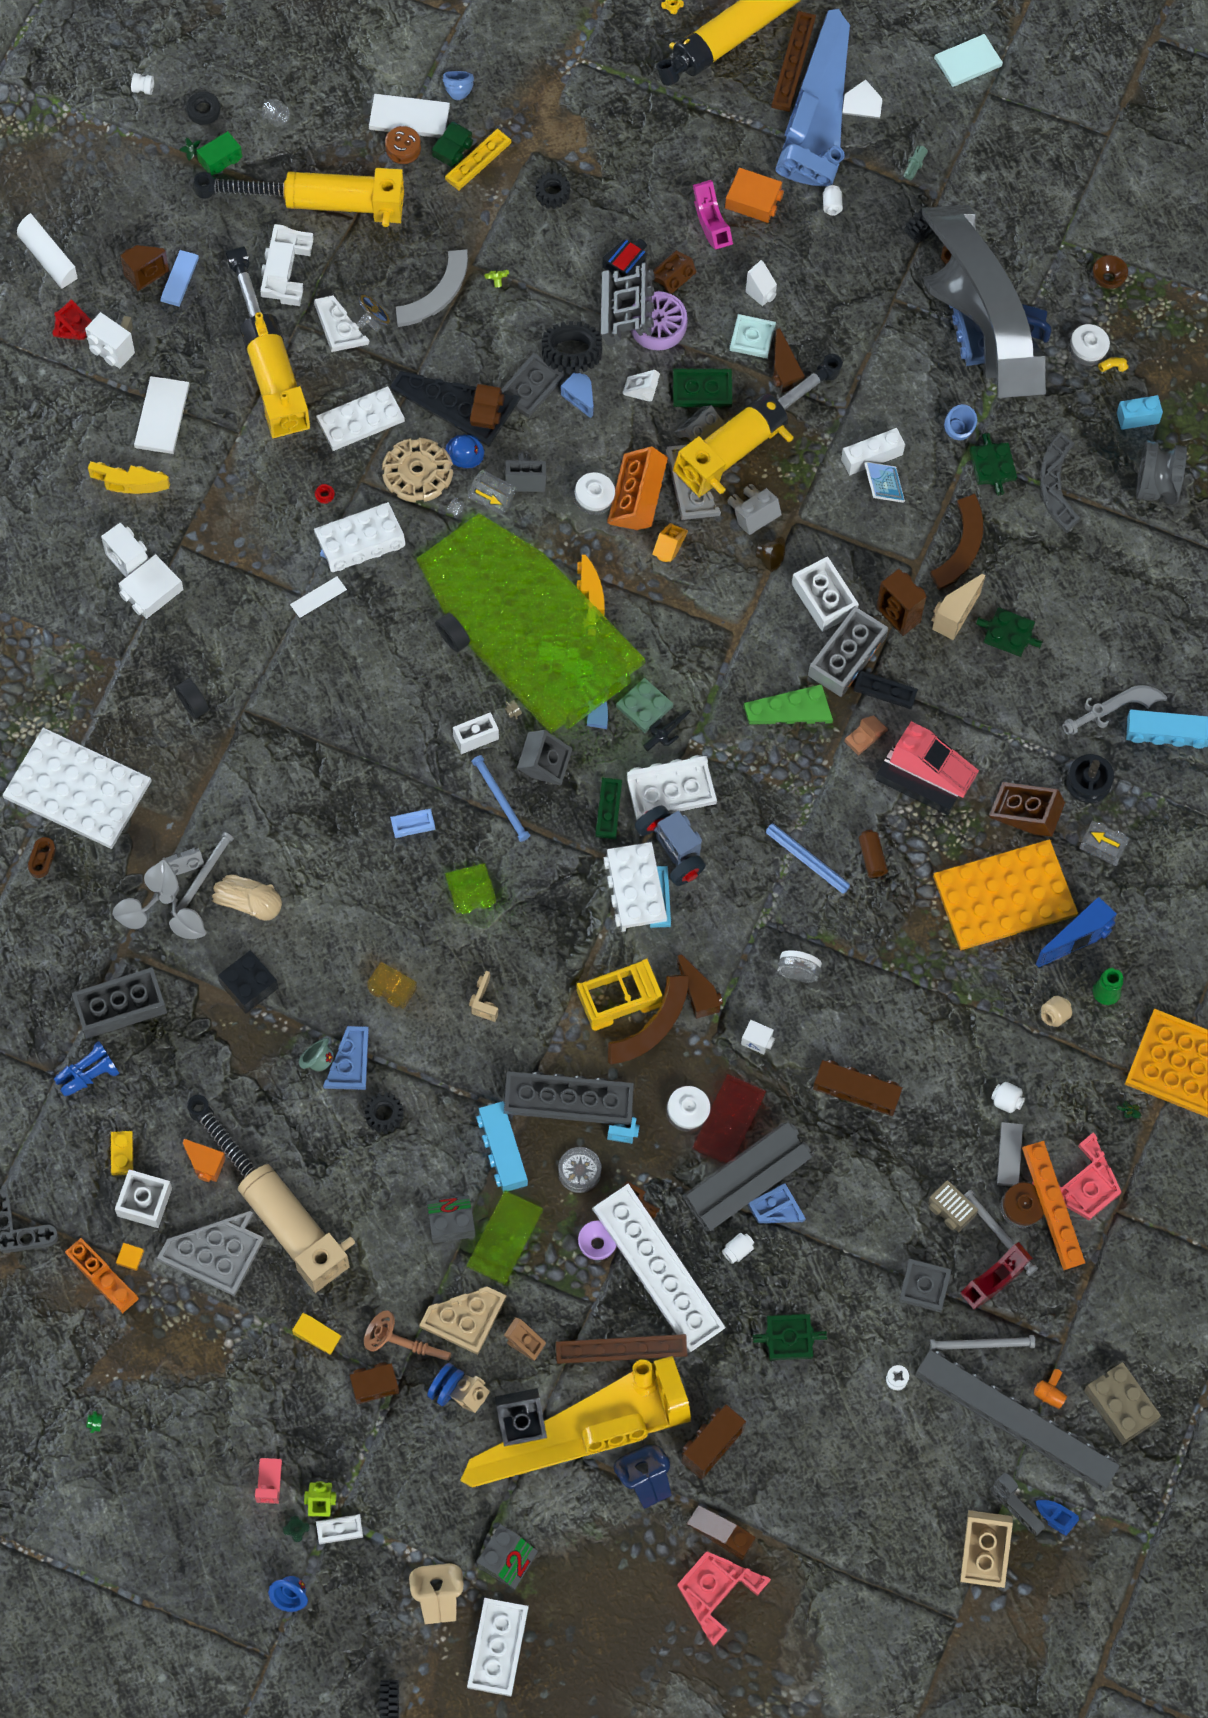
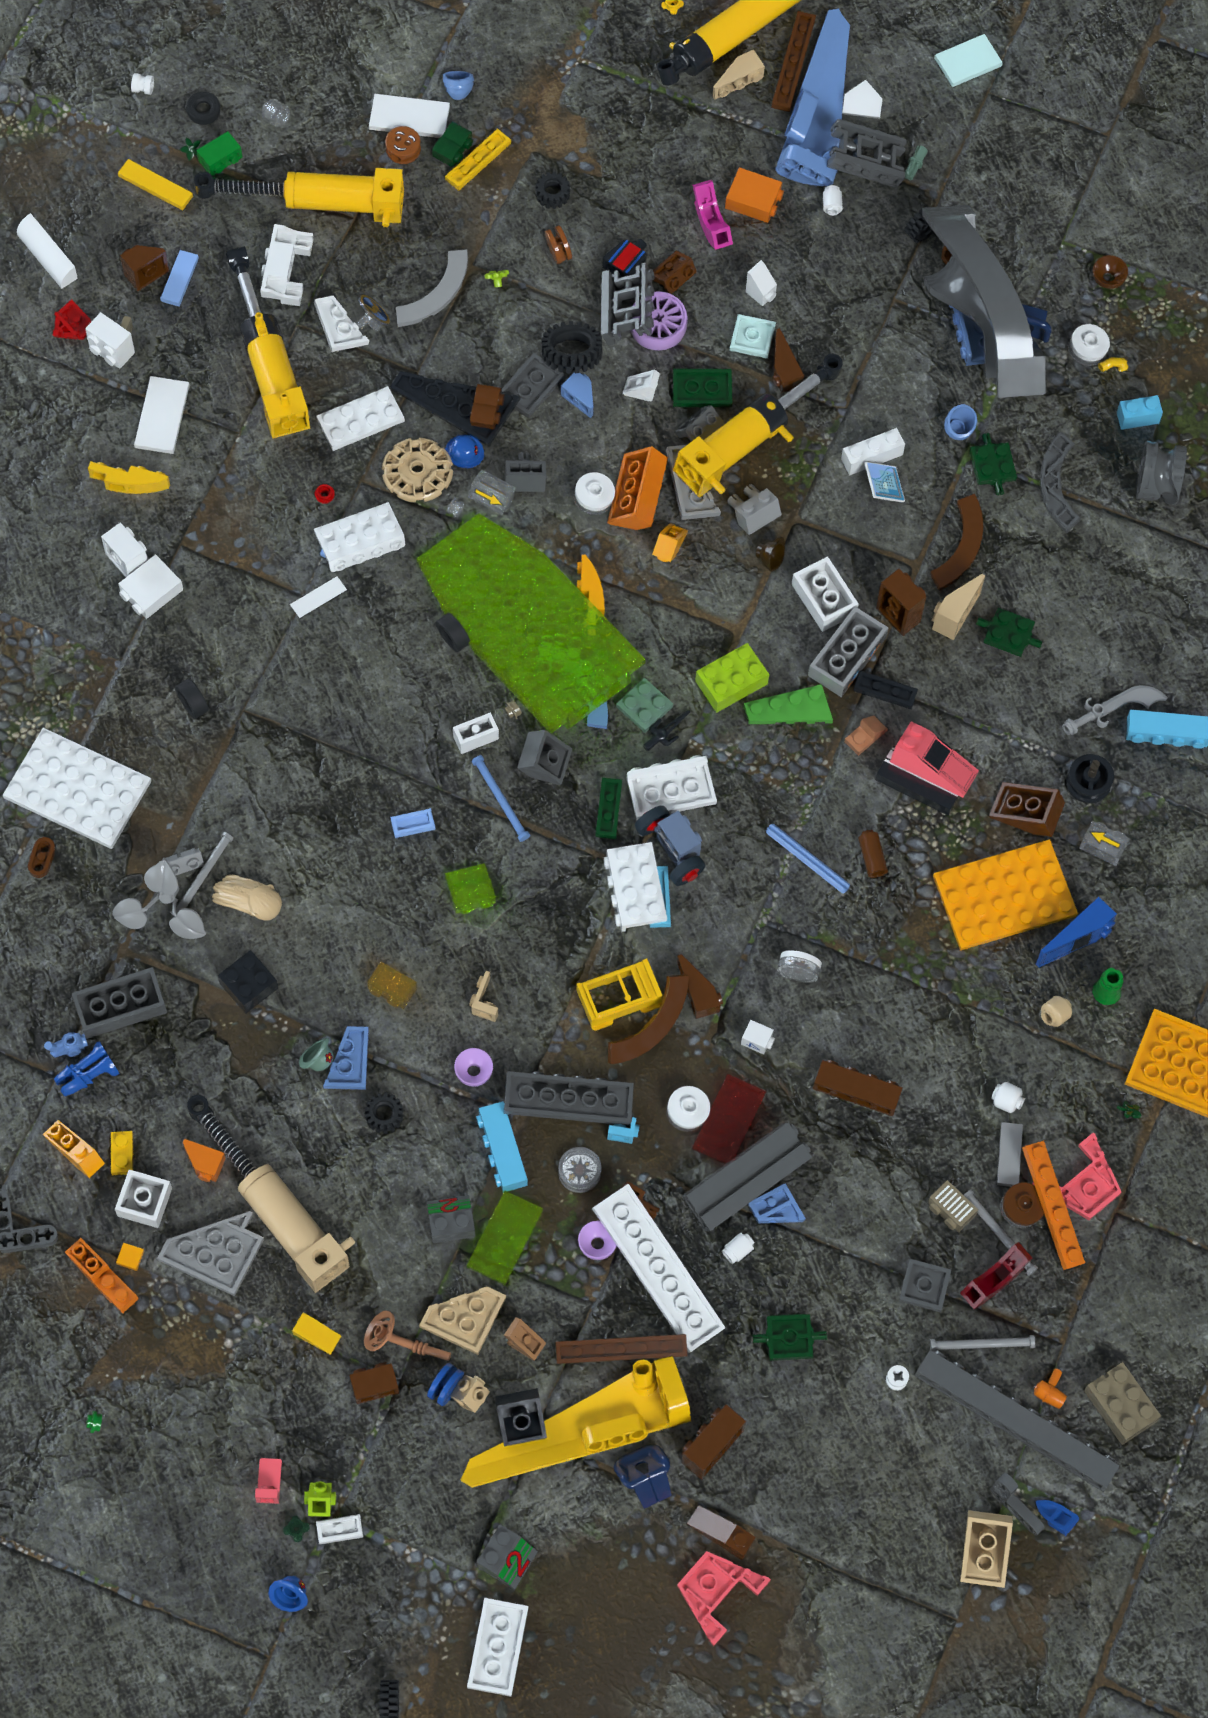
tan piece [409,1563,464,1624] -> none
none -> light orange slope [43,1120,105,1178]
none -> medium blue piece [44,1032,88,1058]
none -> yellow tile [118,159,193,211]
none -> lavender piece [454,1048,493,1086]
none -> dark orange head [545,225,572,264]
none -> lime brick [695,643,769,713]
none -> tan slope [713,50,765,100]
none -> dark grey fence [827,119,907,188]

